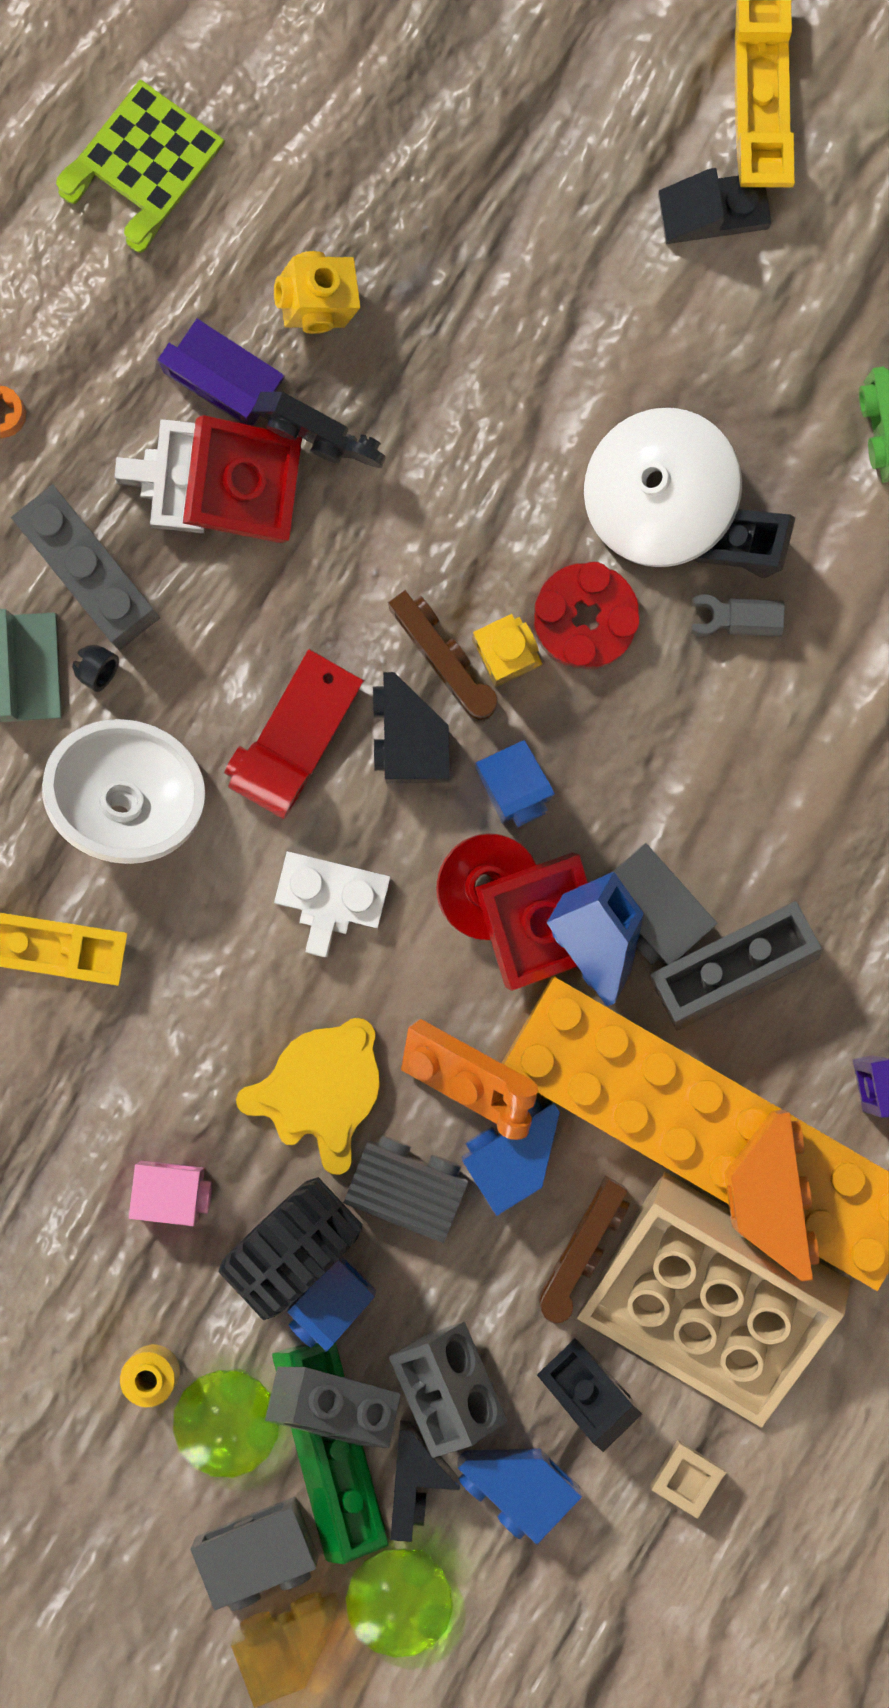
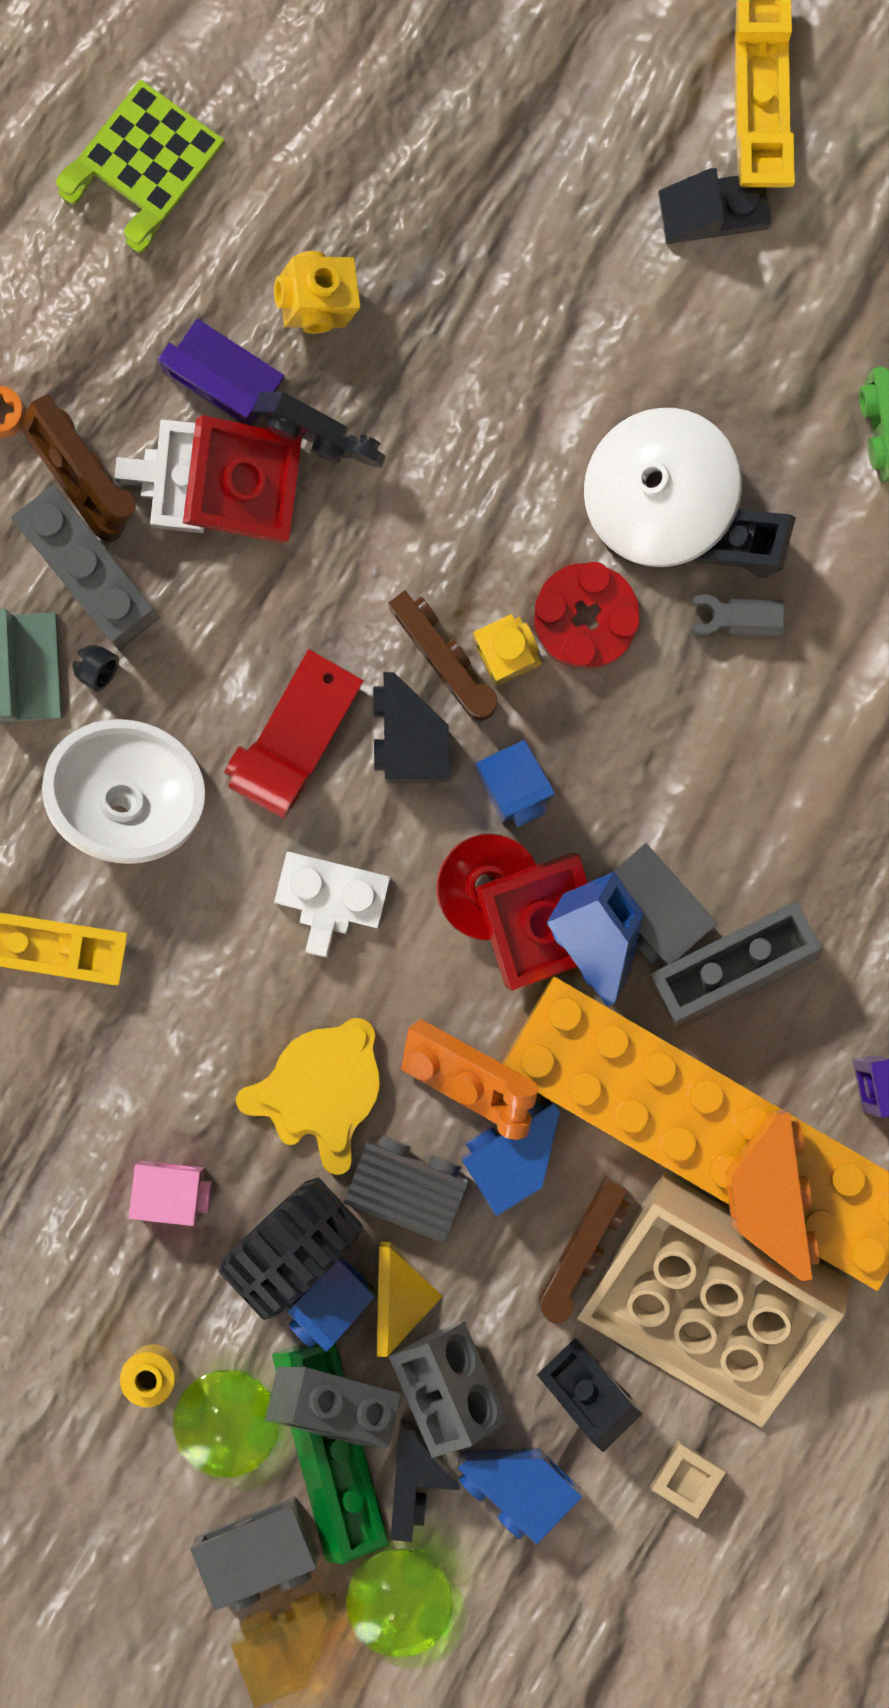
none -> reddish brown plate [20,394,136,541]
none -> yellow slope [377,1241,443,1357]

